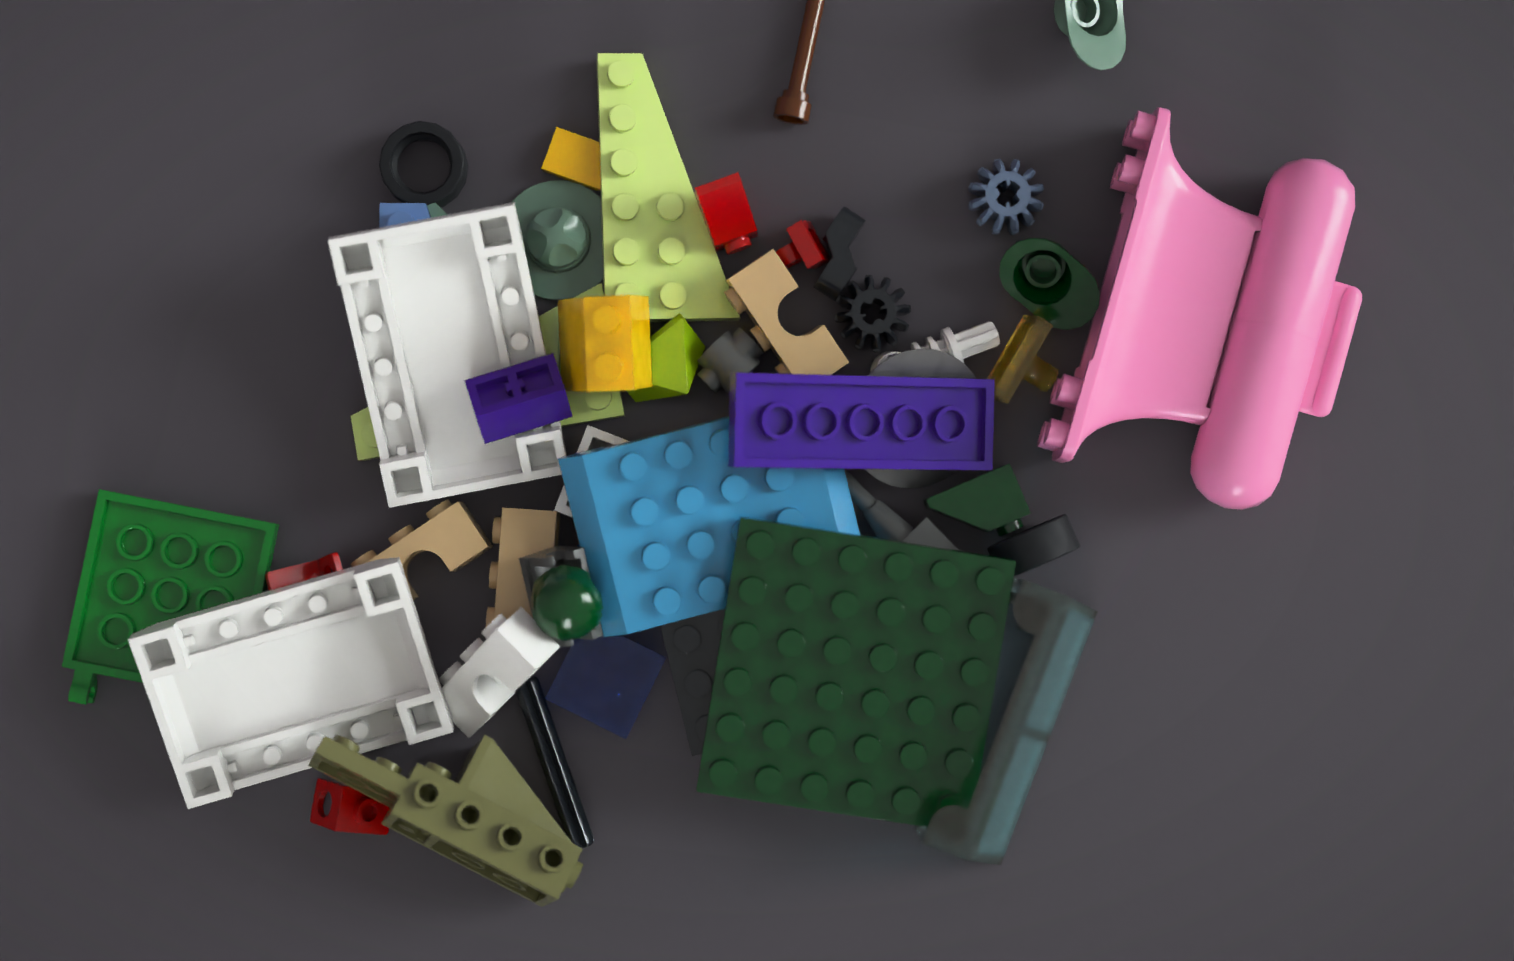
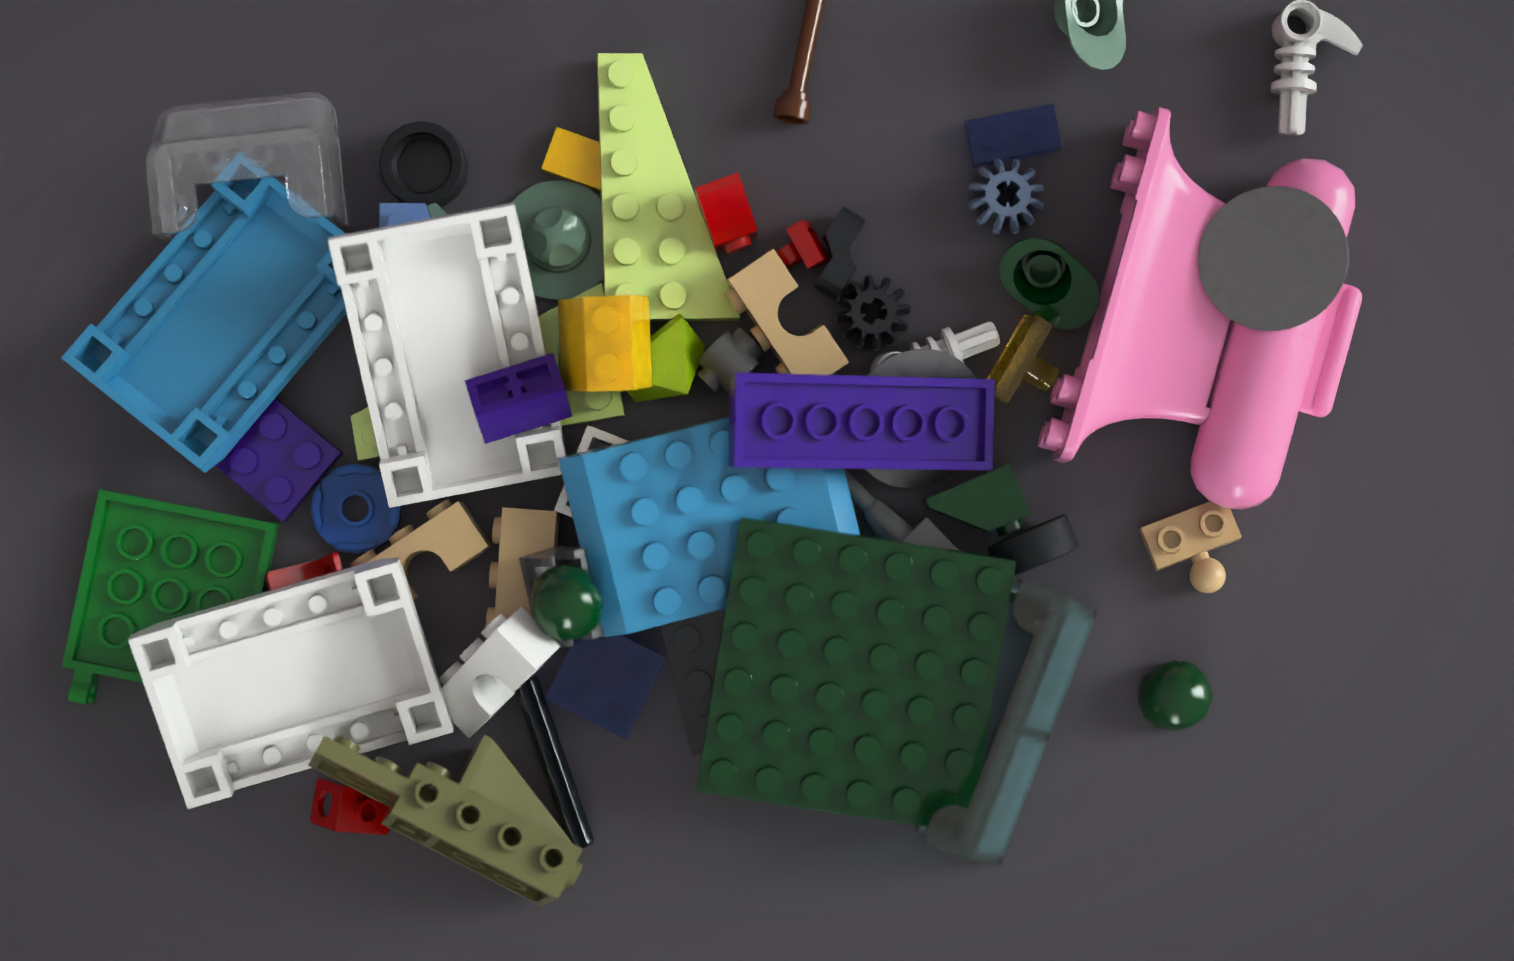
none -> dark azure slope [61,152,347,473]
none -> clear windscreen [146,92,348,243]
none -> dark purple plate [215,398,343,522]
none -> blue tile [310,464,403,554]
none -> clear blue plate [965,104,1062,167]
none -> dark green hair [1138,660,1213,731]
none -> tan plate [1139,501,1242,593]
none -> flat silver sticker [1198,186,1349,331]
none -> white piece [1271,0,1363,136]

